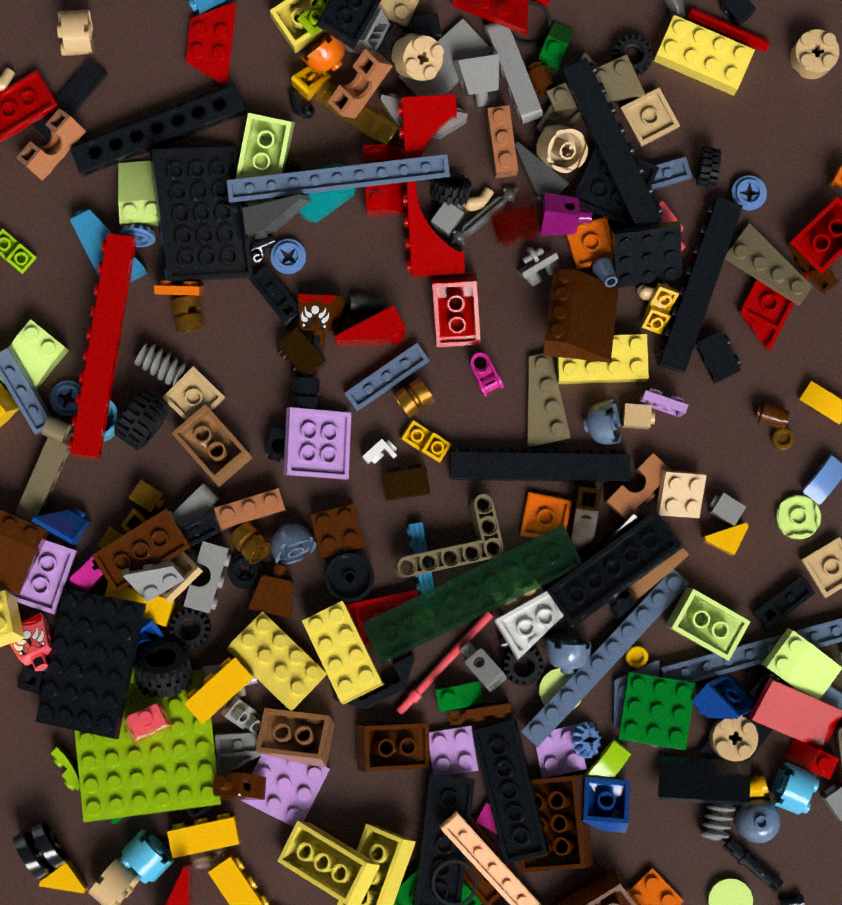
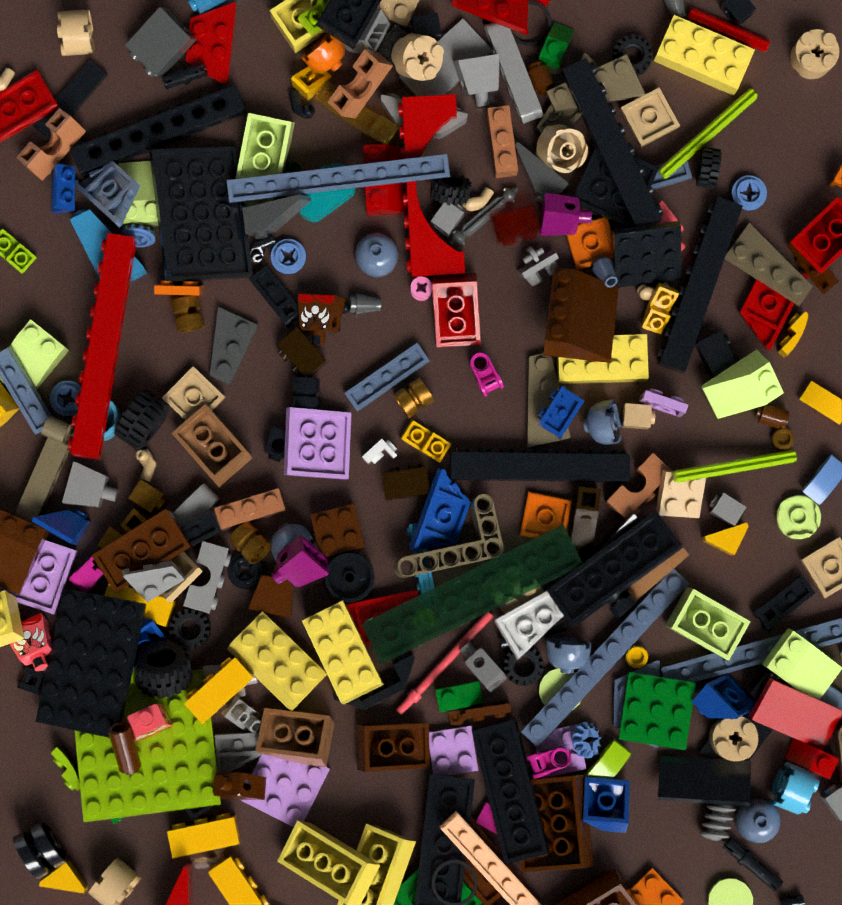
medium azure brick [120,830,174,884] -> none
light grey piece [135,343,186,386] -> none
red slope [334,305,407,346] -> none
yellow cone [750,775,769,798] -> none
none -> blue bracket [52,164,75,214]
none -> light grey torso [62,462,119,508]
none -> sand blue wing [75,161,140,227]
none -> reddish brown brick [108,722,141,775]
none -> dark grey brick [125,7,197,77]
none -> tan arm [136,449,156,482]
none -> black pin [162,62,208,90]
none -> dark grey wing [210,307,259,386]
none -> magenta torso [272,535,329,587]
none -> sand blue cylinder [355,233,399,278]
none -> blue wing [409,468,471,552]
none -> bright pink wheel [410,276,432,301]
none -> dark pink piece [526,746,571,779]
none -> blue bracket [537,385,585,439]
none -> lime axle [658,88,758,179]
none -> lime axle [673,450,797,483]
none -> yellowish green slope [701,349,784,419]
none -> yellow slope [778,311,808,358]

